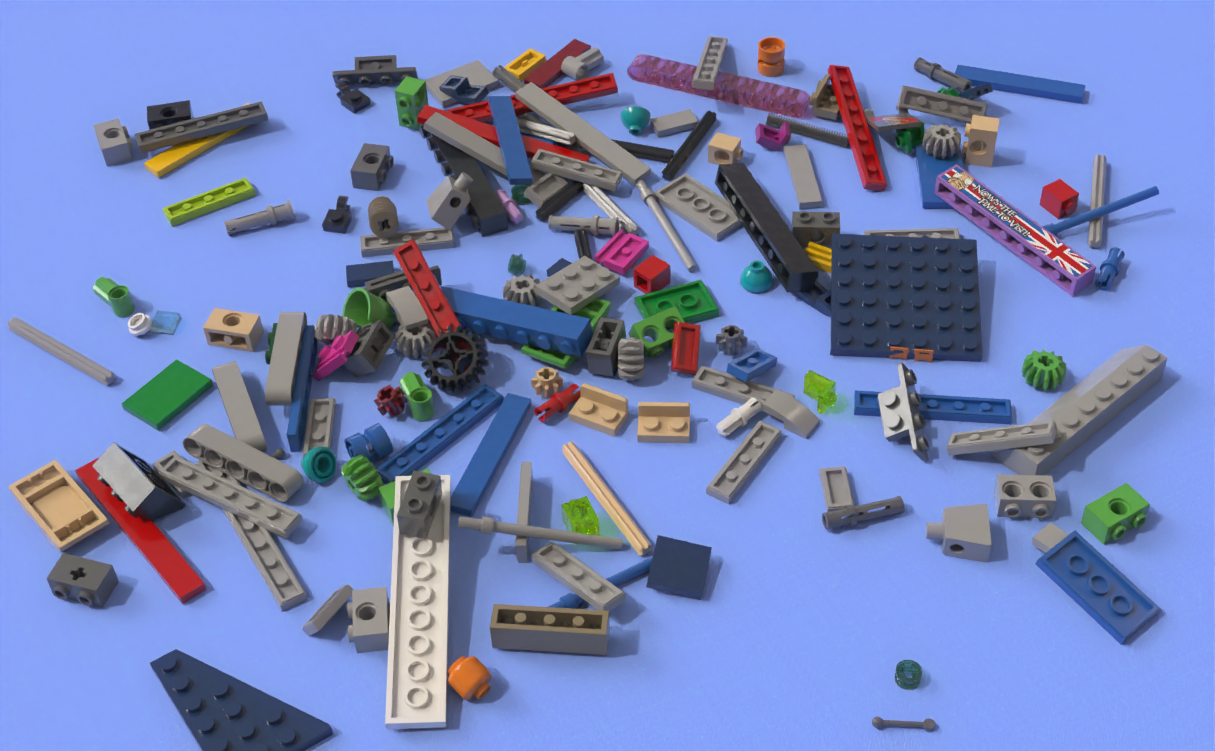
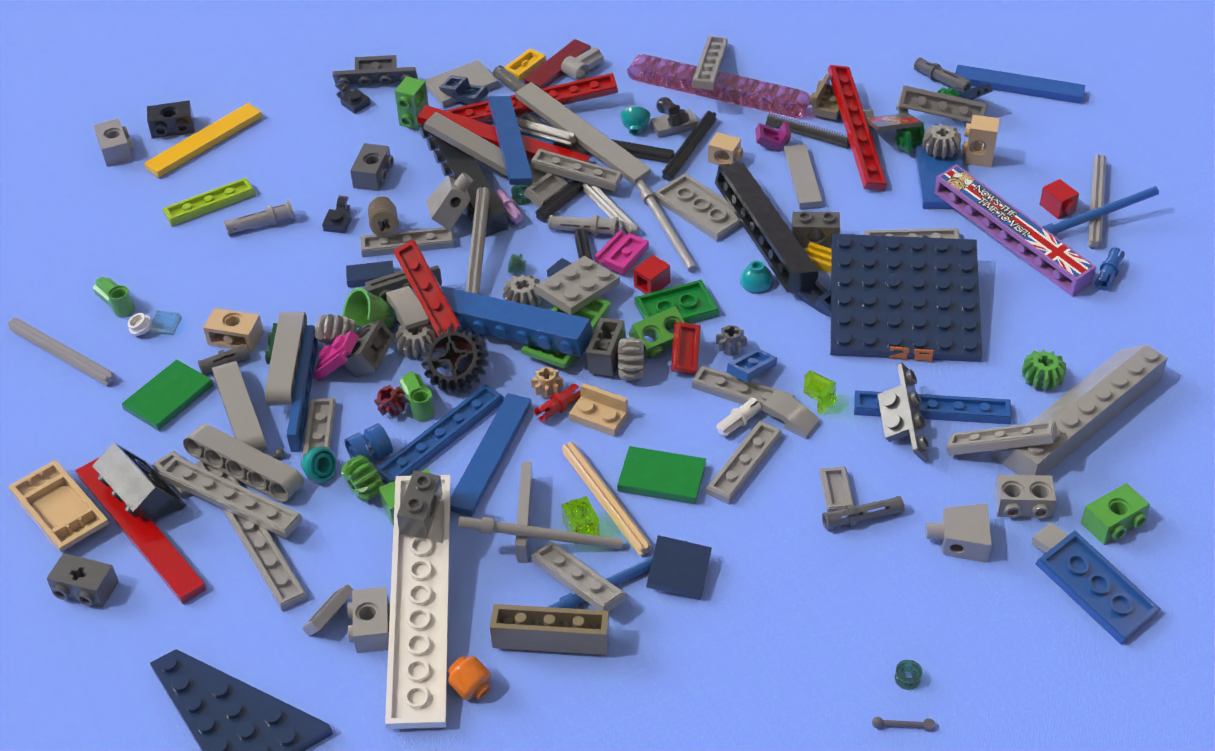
dark grey plate [135,101,268,153] -> none
tan bracket [637,402,690,443] -> none
orange wheel [757,37,785,77] -> none
none -> dark grey pin [198,344,250,375]
none -> light grey axle [466,187,490,294]
none -> green tile [617,446,707,504]
none -> black piece [656,97,690,126]

